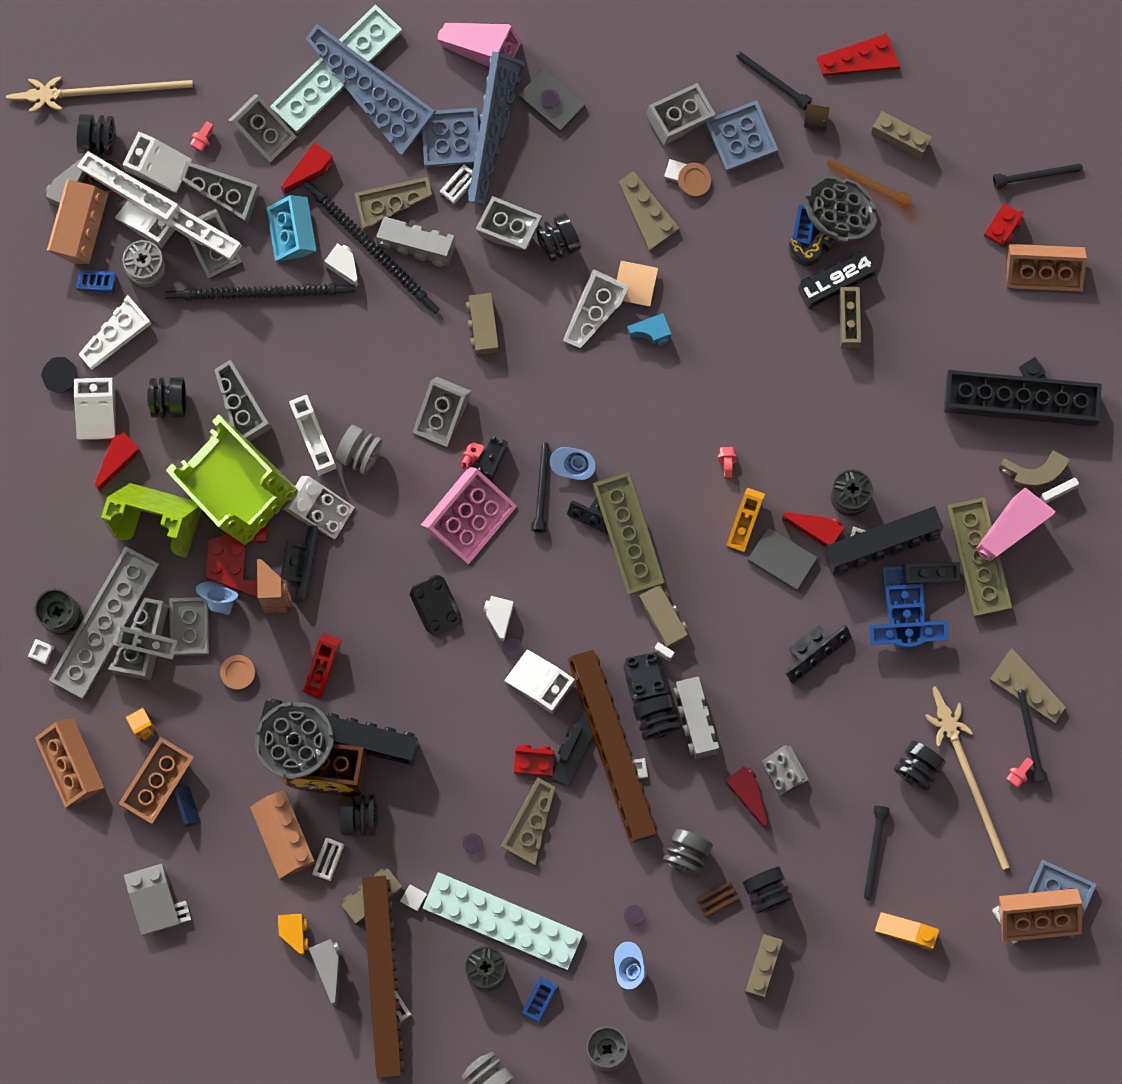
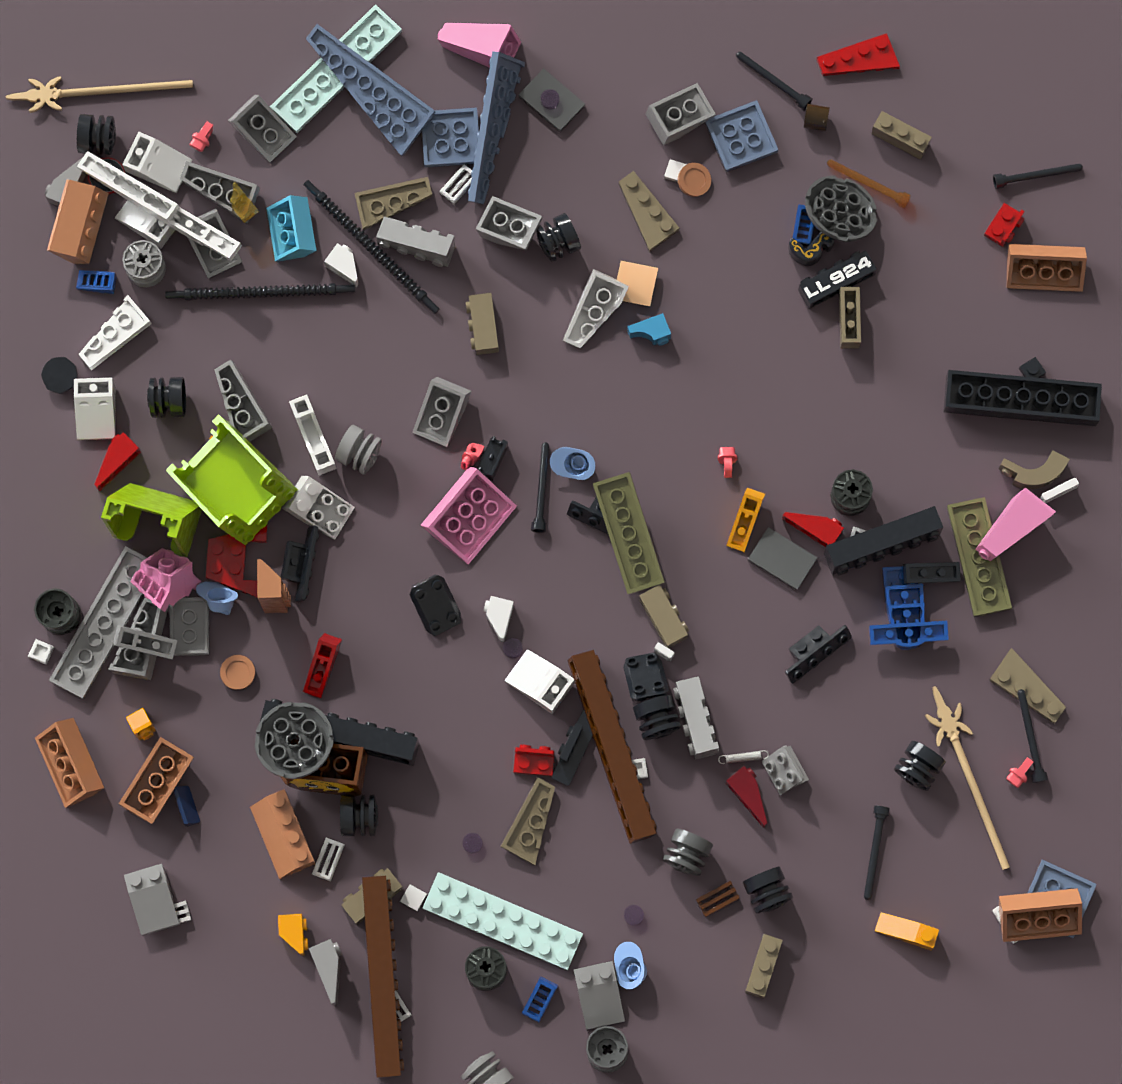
red slope [281,143,334,194] -> none
none -> bright pink slope [130,548,201,612]
none -> clear yellow slope [230,182,259,223]
none -> light grey slope [574,961,625,1030]
none -> white piece [718,750,769,764]

